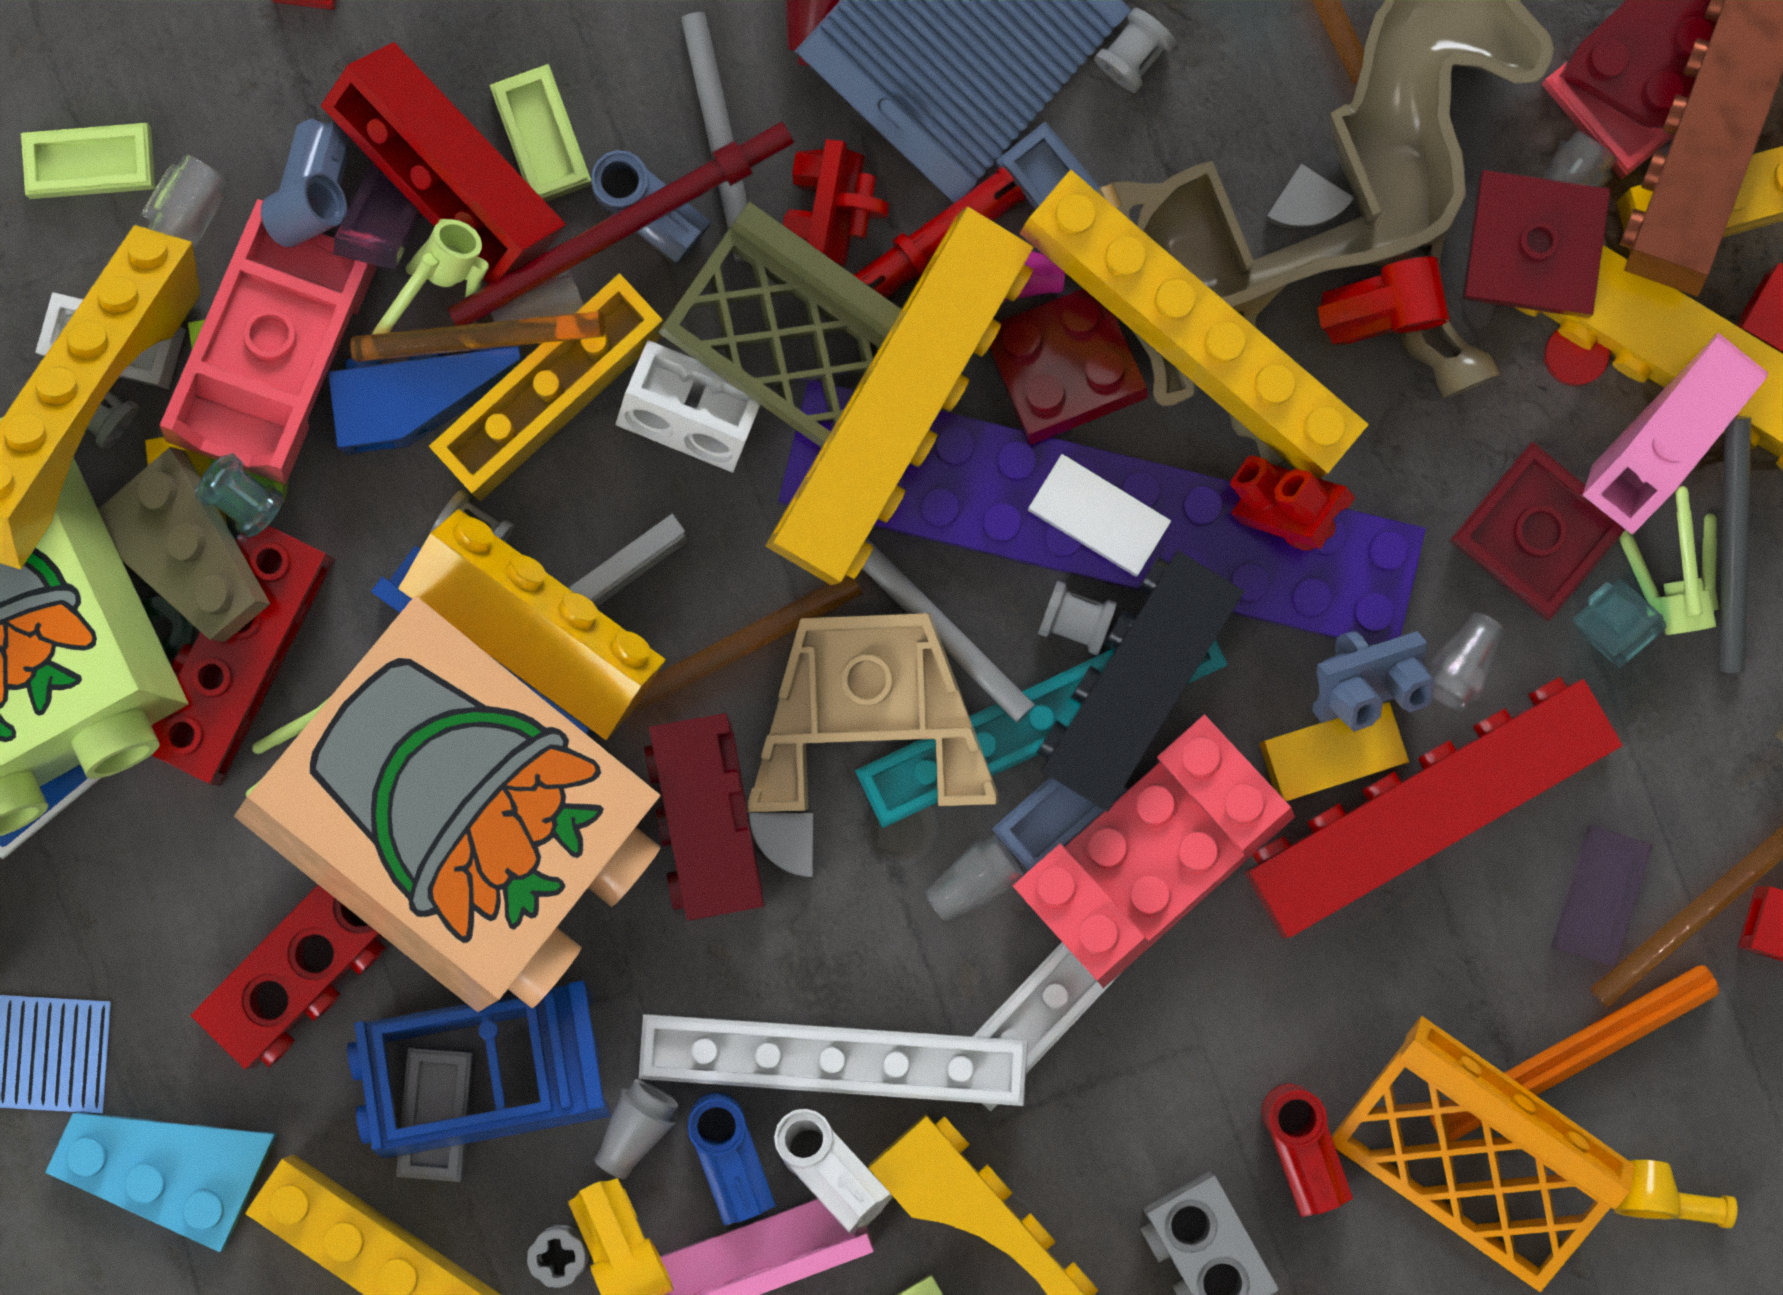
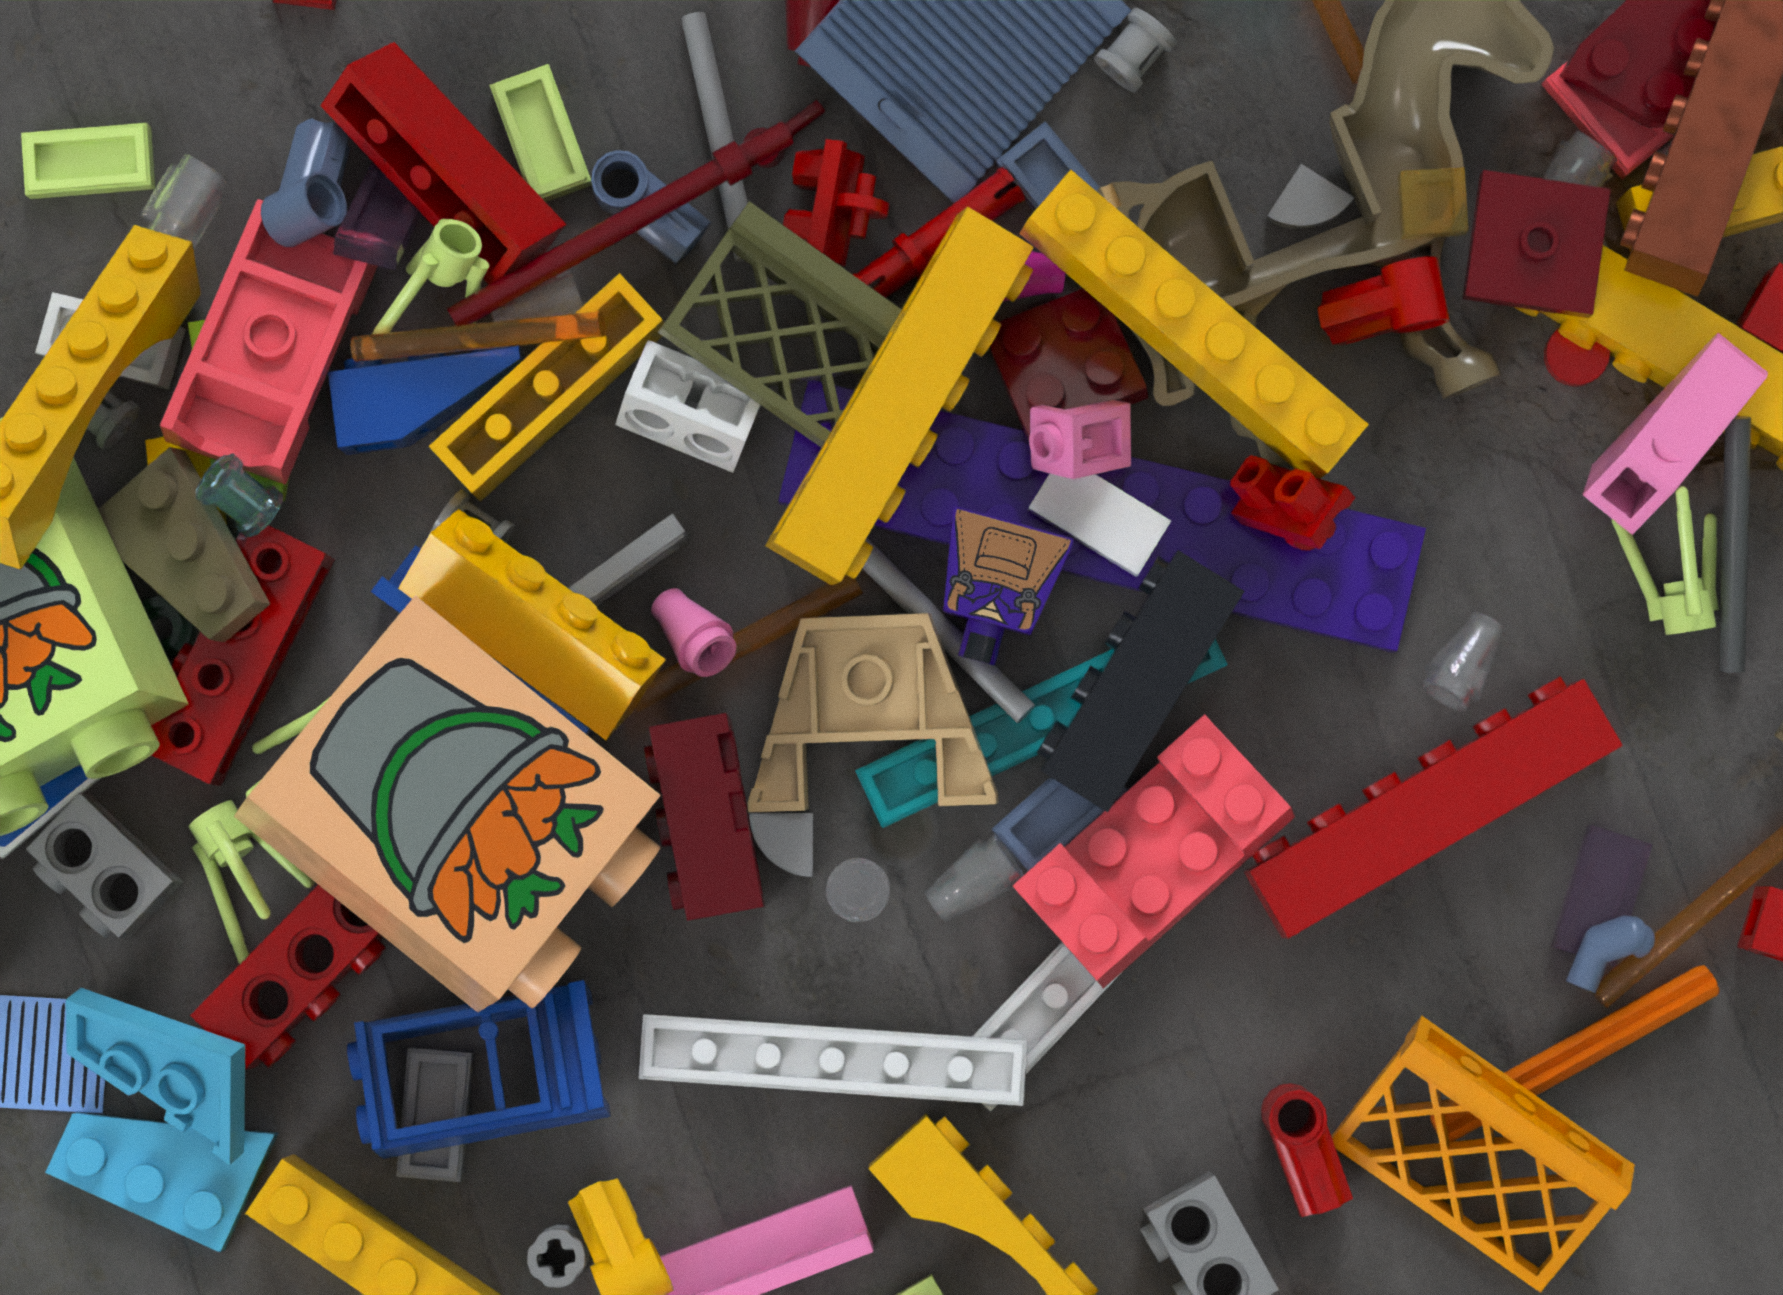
light grey cone [594,1079,678,1179] -> none
blue piece [687,1092,776,1226] -> none
white piece [774,1109,892,1235] -> none
light grey bush [1038,580,1117,656] -> none
yellow slope [1259,701,1409,801] -> none
sand blue hips [1312,631,1434,732] -> none
dark red plate [1449,441,1625,622] -> none
clear light blue tile [1573,578,1667,669] -> none
yellow bar [1614,1160,1738,1229] -> none
none -> light grey brick [26,793,184,938]
none -> medium azure wing [66,988,245,1165]
none -> yellowish green plant [188,800,315,964]
none -> bright pink cone [651,588,736,677]
none -> dark red hand [744,100,825,168]
none -> clear tile [826,858,890,922]
none -> torso [943,506,1074,666]
none -> bright pink bracket [1029,400,1131,479]
none -> clear yellow tile [1397,167,1469,239]
none -> sand blue arm [1566,915,1655,994]

